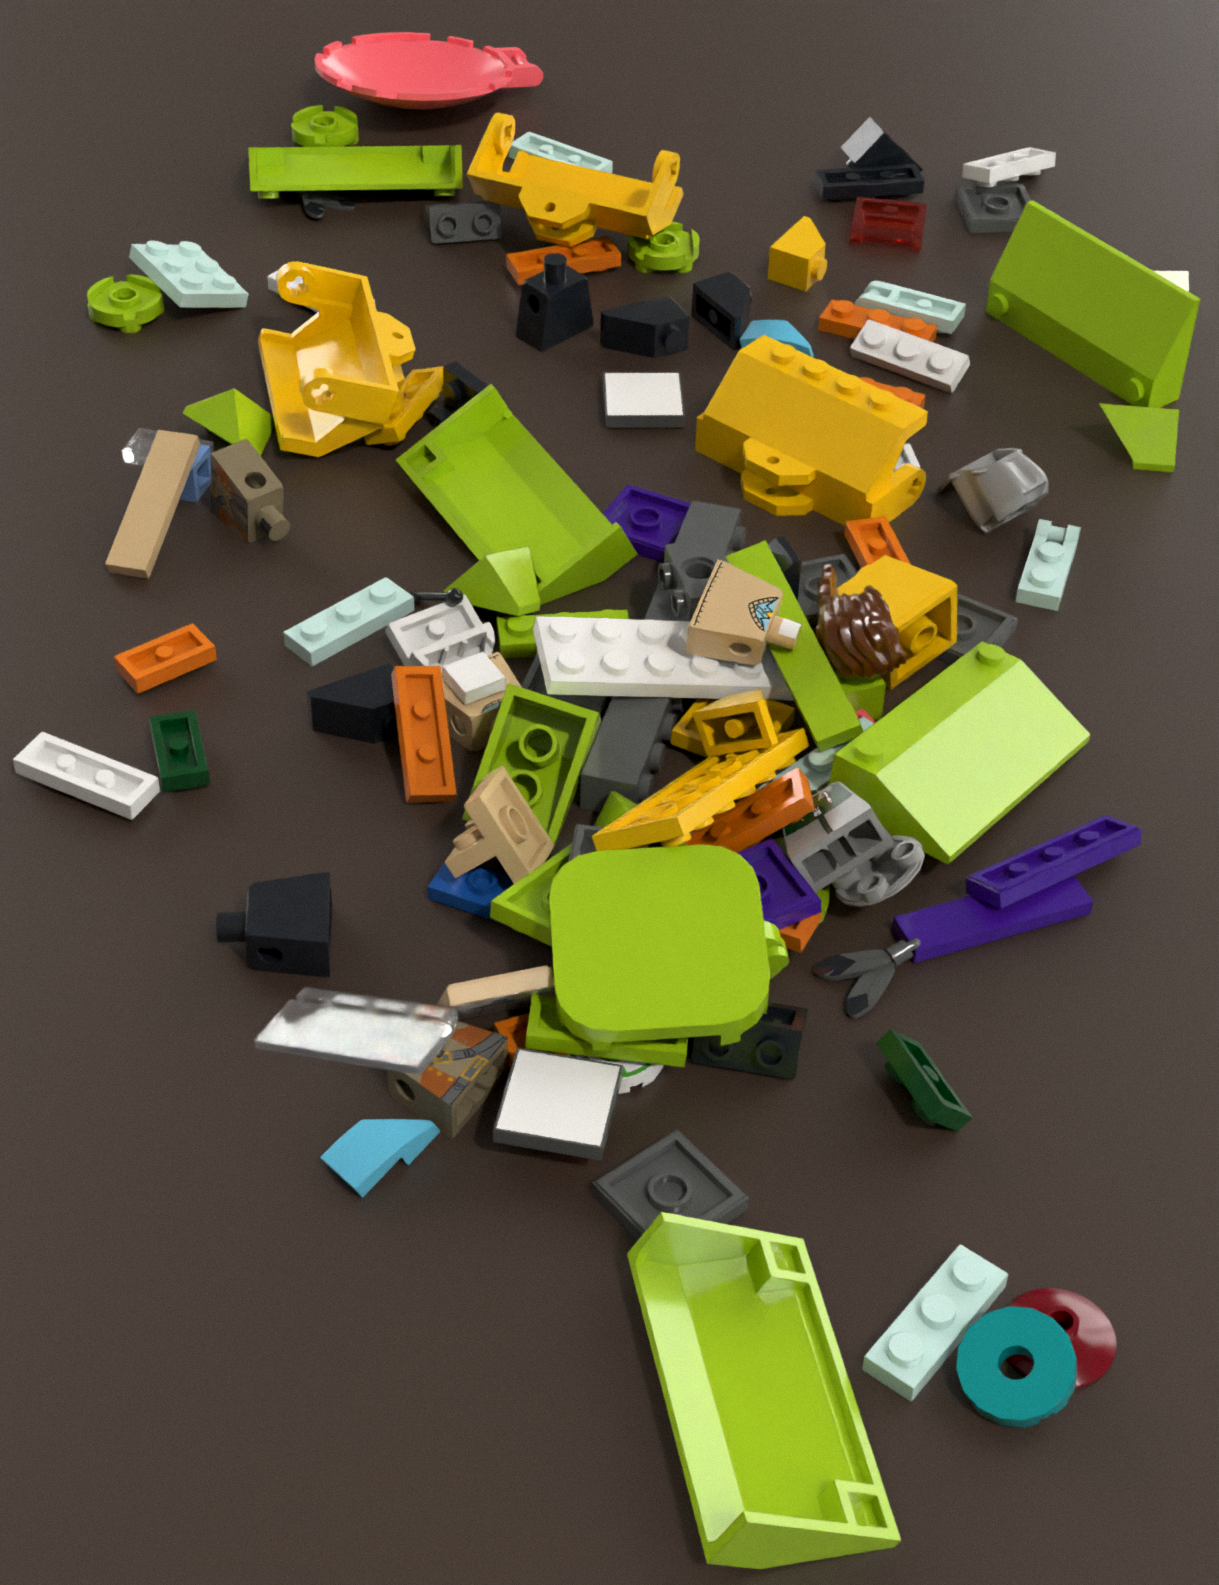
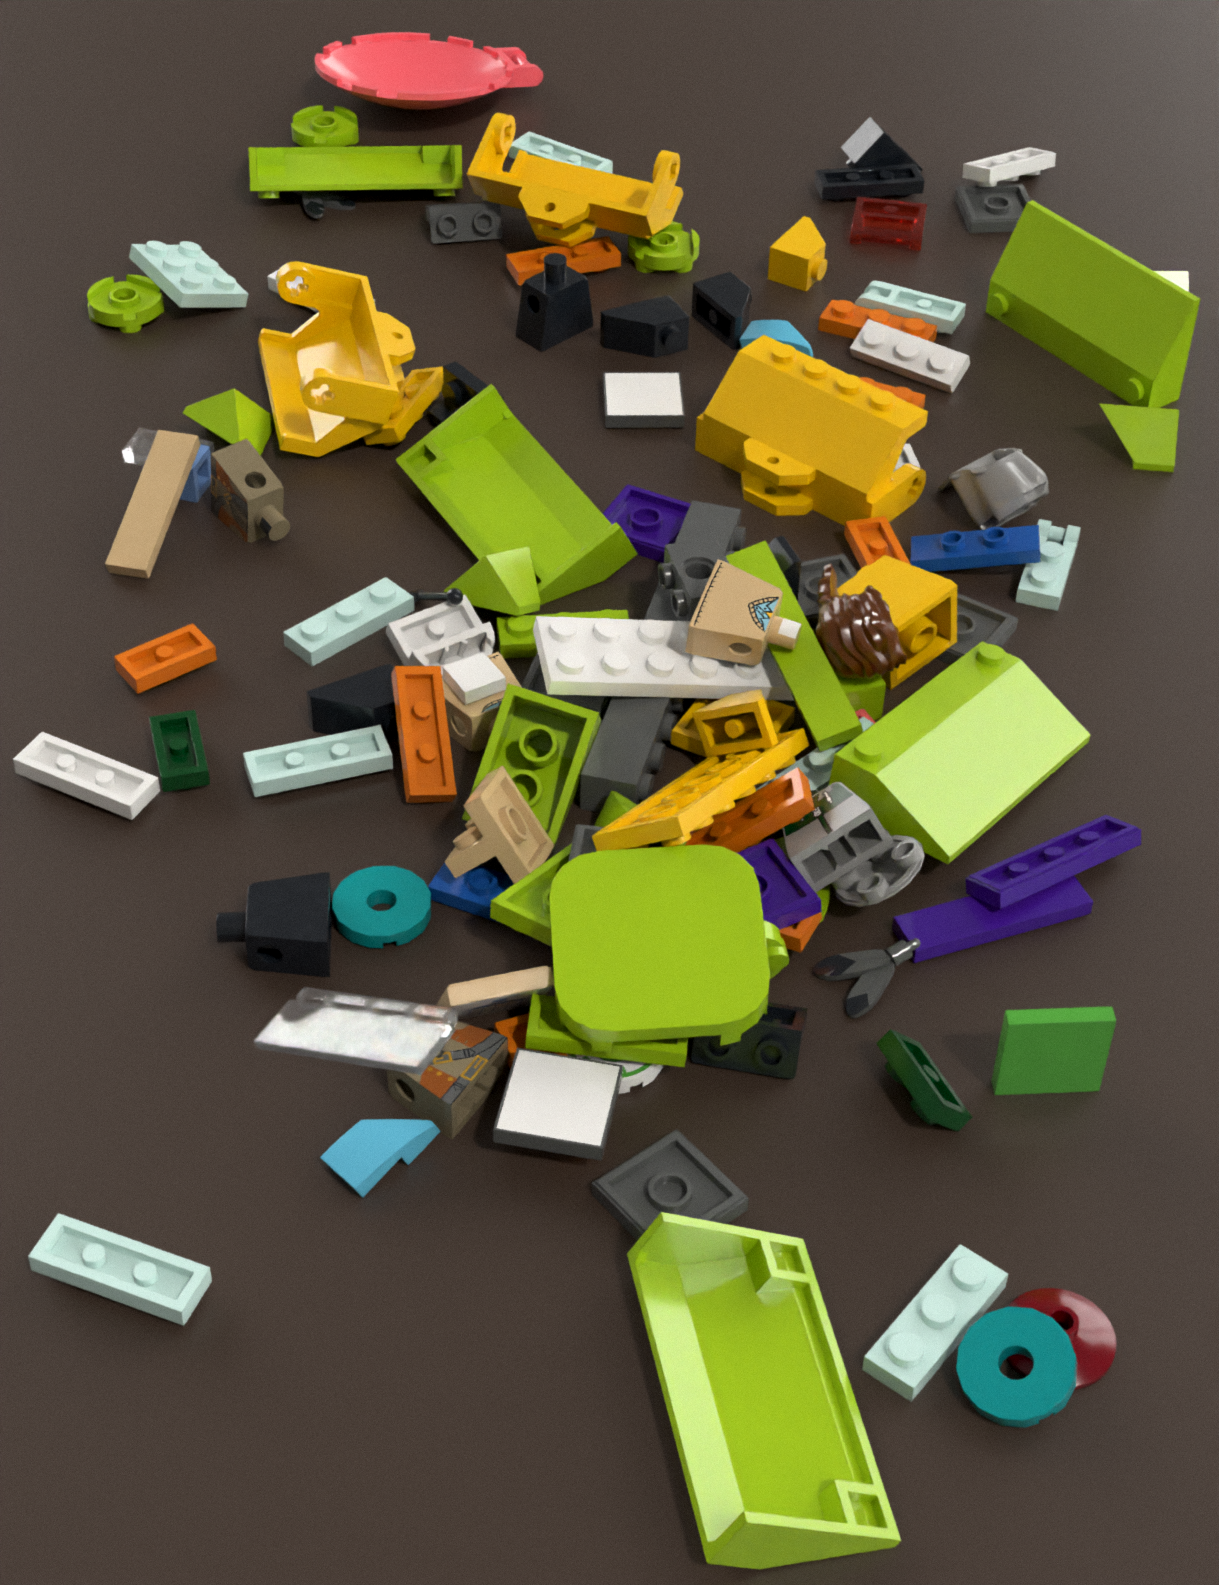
none -> light aqua plate [28,1213,212,1326]
none -> light aqua plate [243,725,393,797]
none -> teal tile [332,866,431,948]
none -> blue plate [910,525,1041,572]
none -> bright green tile [991,1006,1116,1095]

